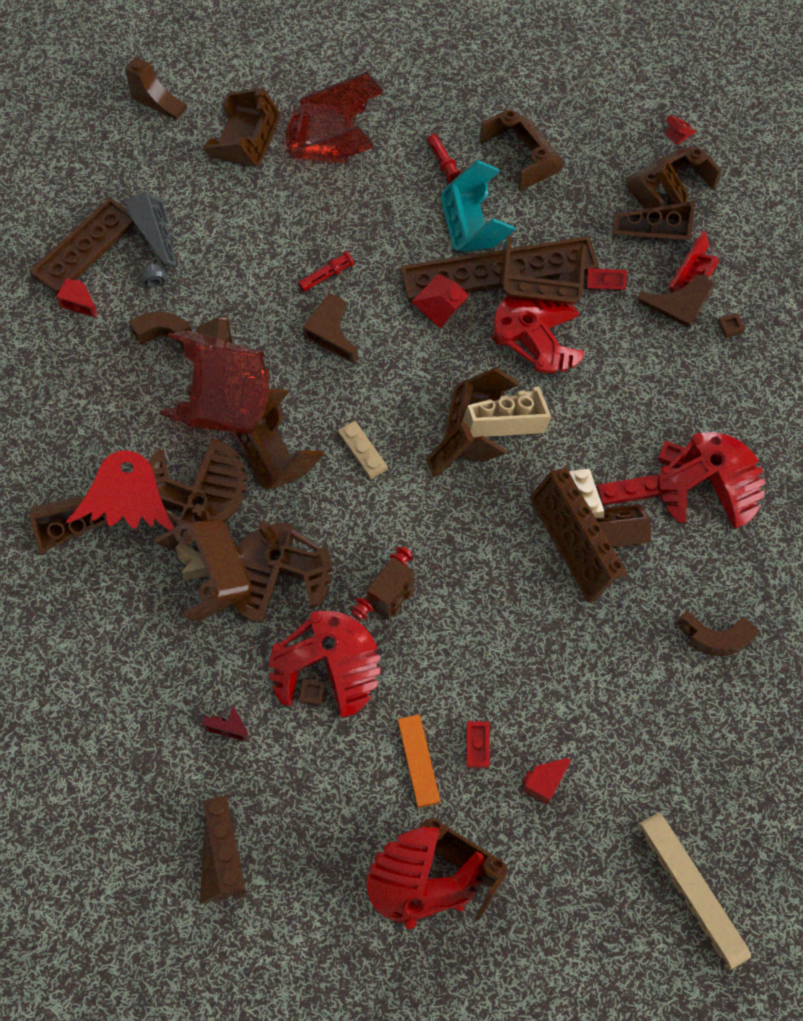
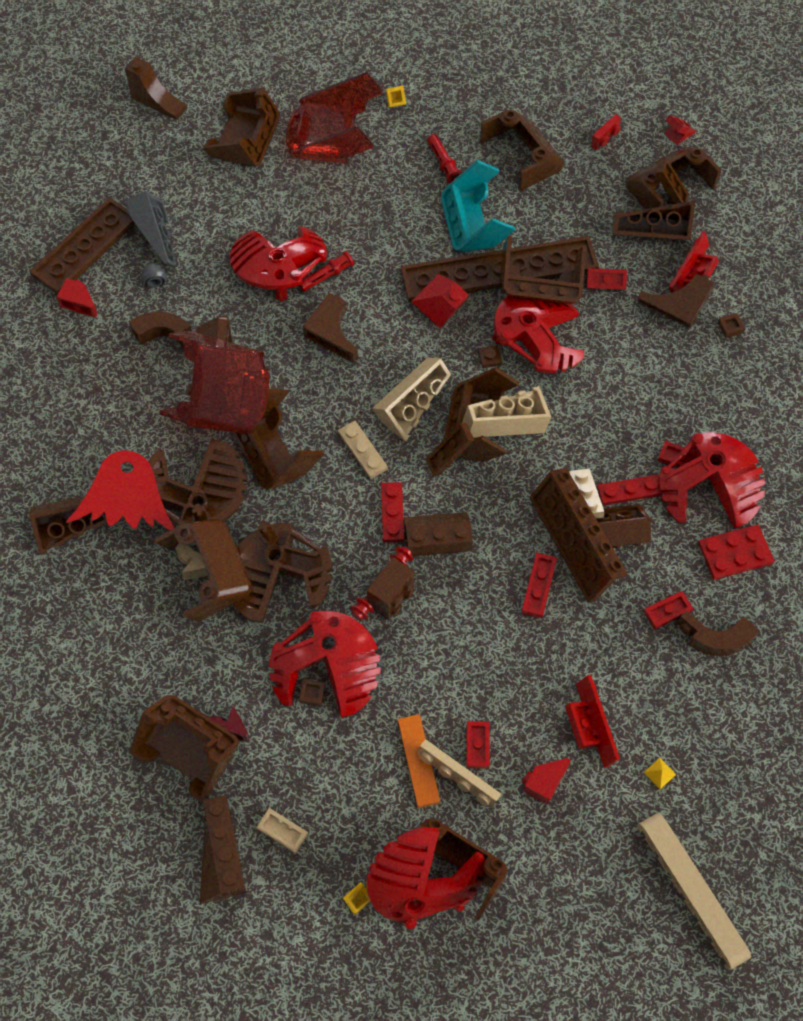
none -> reddish brown windscreen [129,695,239,803]
none -> red piece [230,226,327,302]
none -> tan plate [256,808,308,854]
none -> yellow slope [343,882,370,915]
none -> tan wedge [372,357,451,442]
none -> red plate [381,482,404,543]
none -> yellow slope [385,85,406,108]
none -> reddish brown slope [404,512,473,556]
none -> tan plate [416,739,501,808]
none -> reddish brown plate [478,345,502,369]
none -> red plate [521,552,557,619]
none -> red bracket [565,675,620,768]
none -> red plate [591,114,621,150]
none -> red plate [643,591,693,630]
none -> yellow slope [644,758,676,790]
none -> red plate [698,524,775,580]

